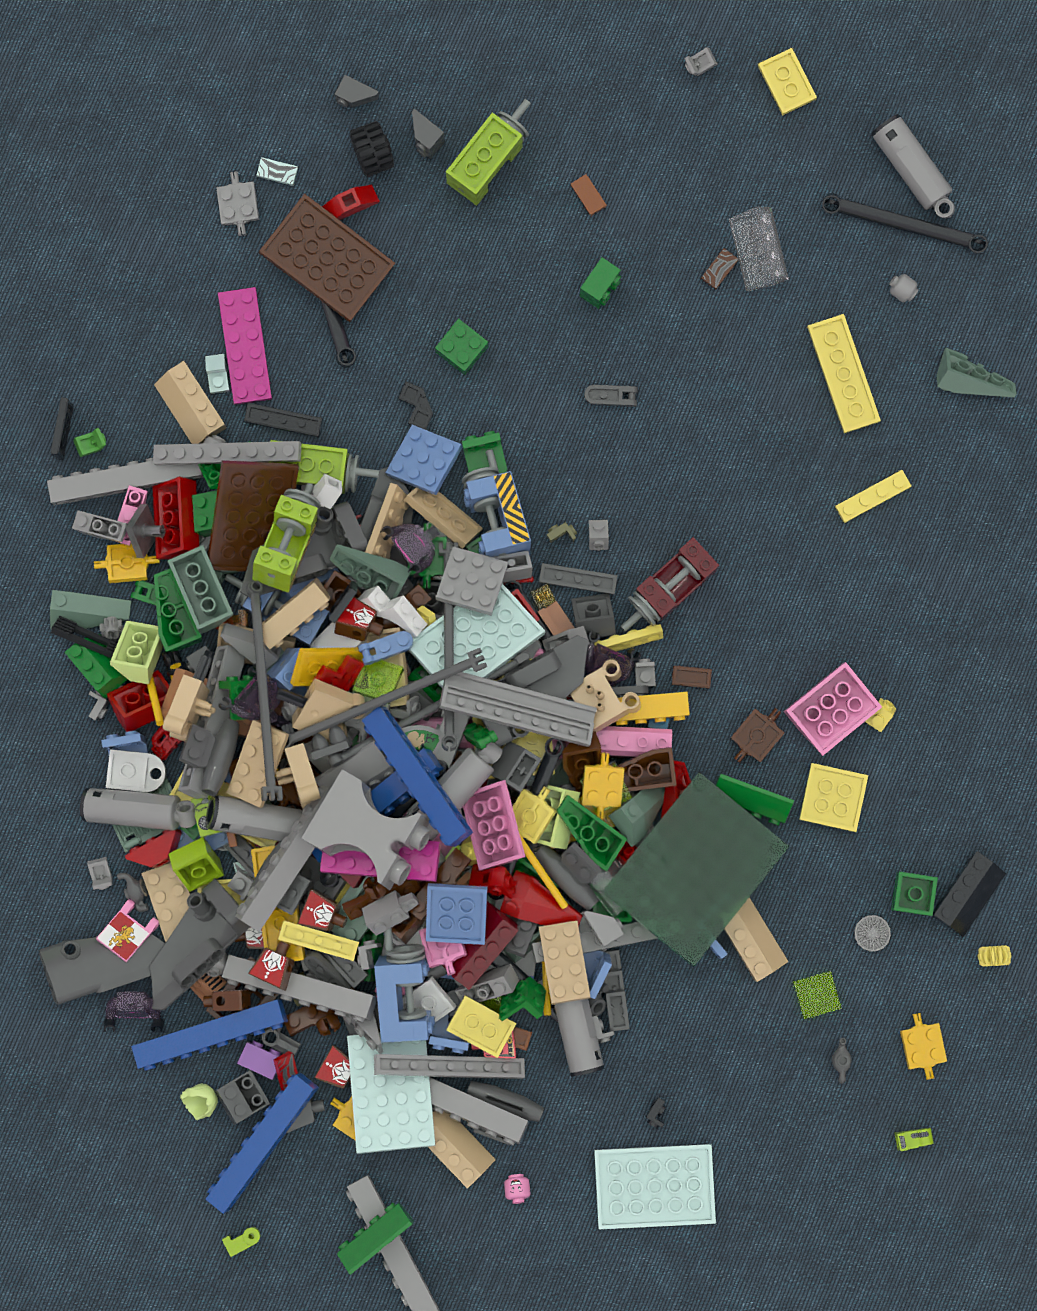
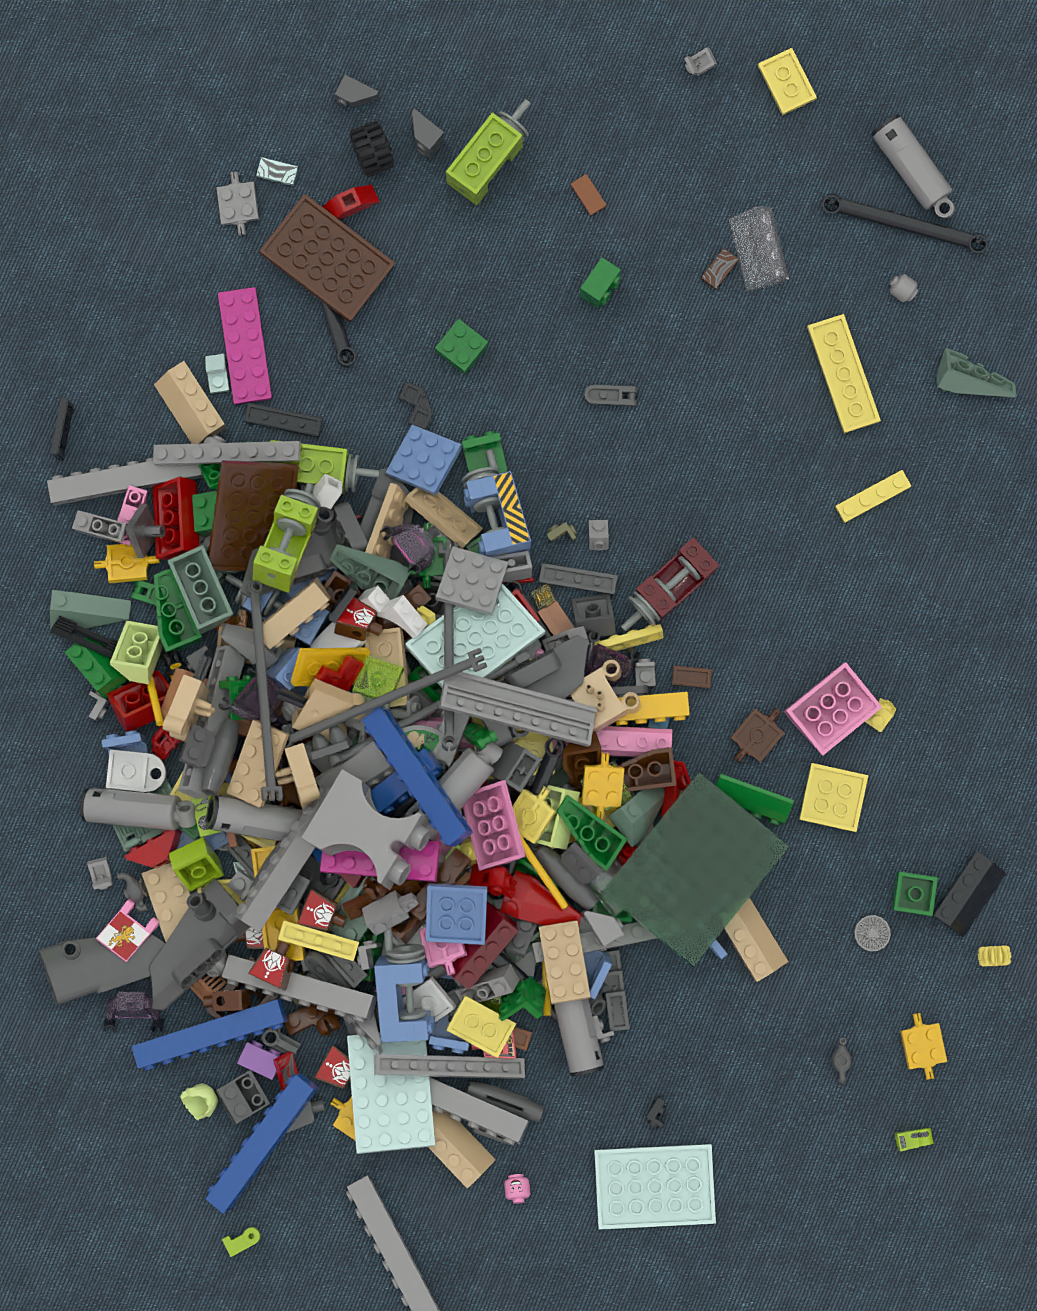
bright green bracket [73,428,106,457] -> none
light grey gear [99,616,123,639] -> none
green slope [337,1202,414,1275] -> none
medium blue plate [358,631,414,665] -> none
clear neon green tile [793,971,842,1019] -> none

